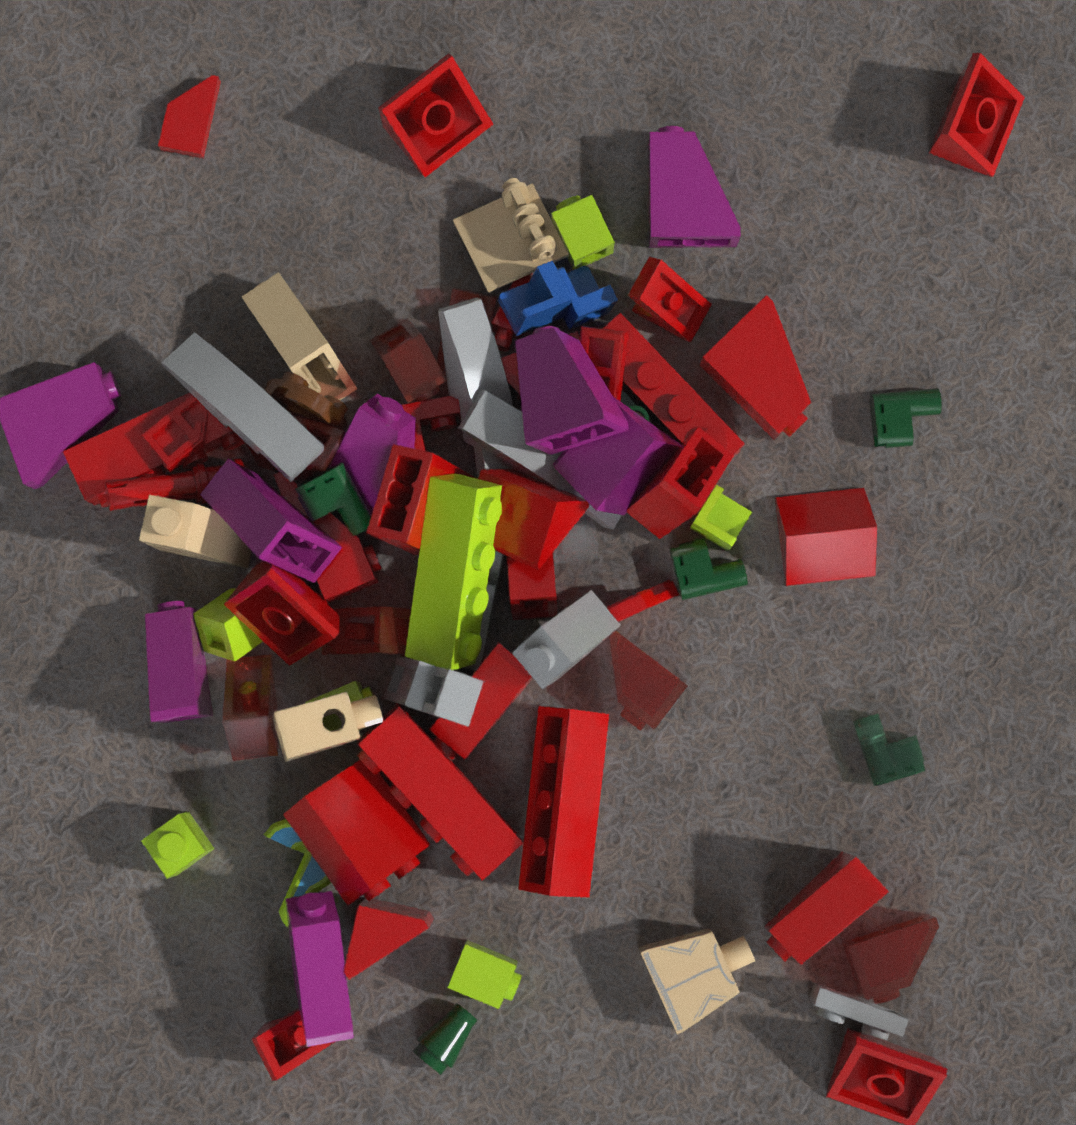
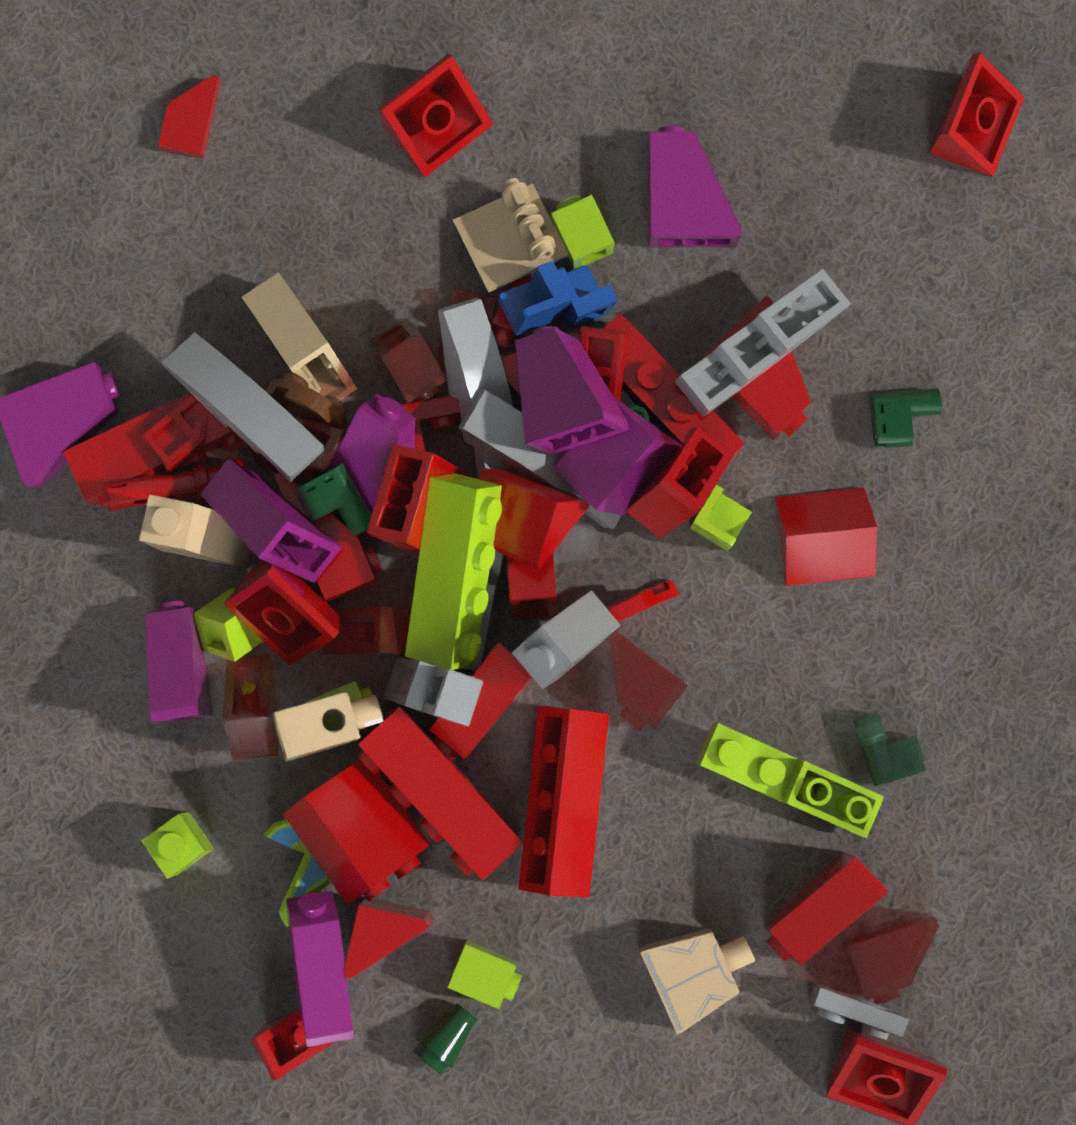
red slope [627,257,712,342] -> none
dark green piece [669,538,748,601] -> none
none -> light grey slope [675,269,851,417]
none -> lime slope [695,722,884,839]

